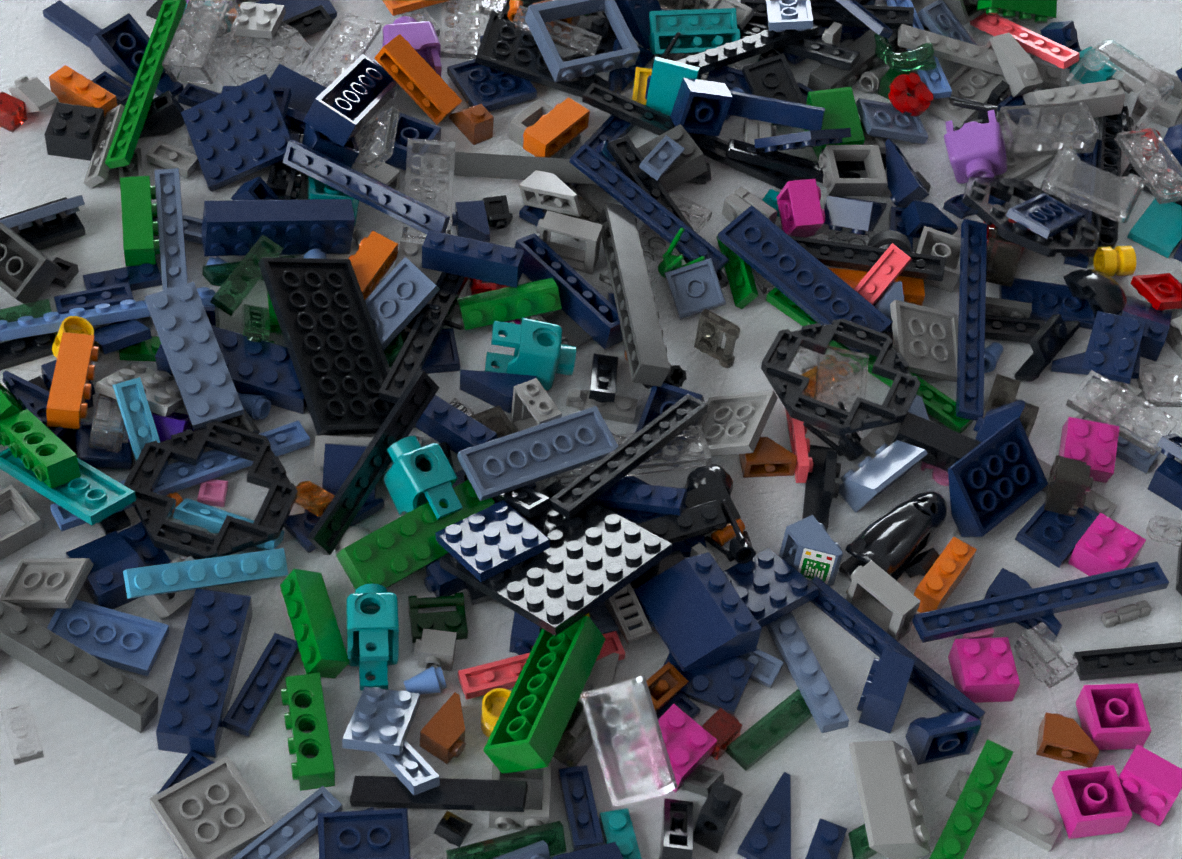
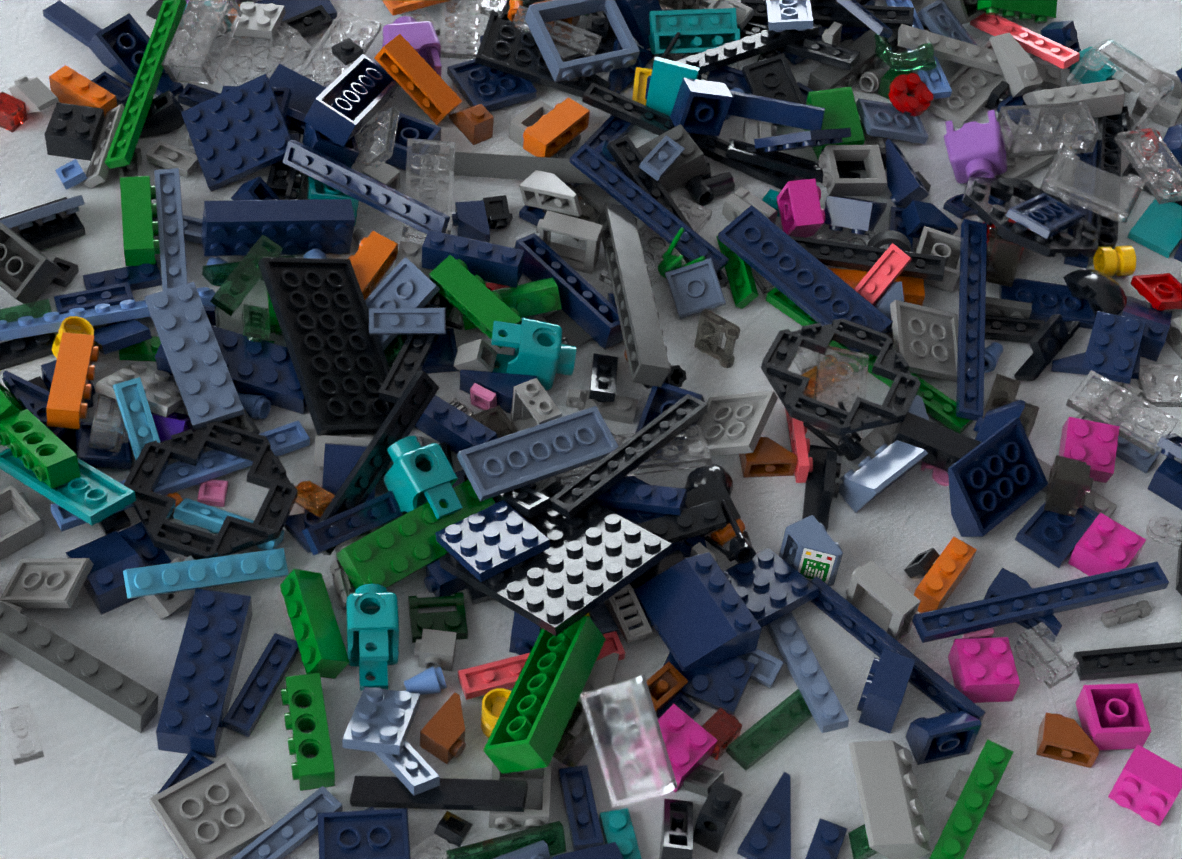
medium blue plate [47,599,170,676] -> none
black piece [839,492,947,581] -> none
black plant [948,95,998,130] -> none
dark pink brick [1051,765,1133,839] -> none
none -> medium blue plate [55,159,87,190]
none -> dark blue plate [302,491,402,556]
none -> light grey axle [330,560,353,609]
none -> black plate [332,38,363,65]
none -> sand blue tile [369,308,446,335]
none -> green brick [429,255,522,349]
none -> light grey brick [454,339,497,372]
none -> bright pink tile [470,383,497,414]
none -> black piece [686,172,735,207]

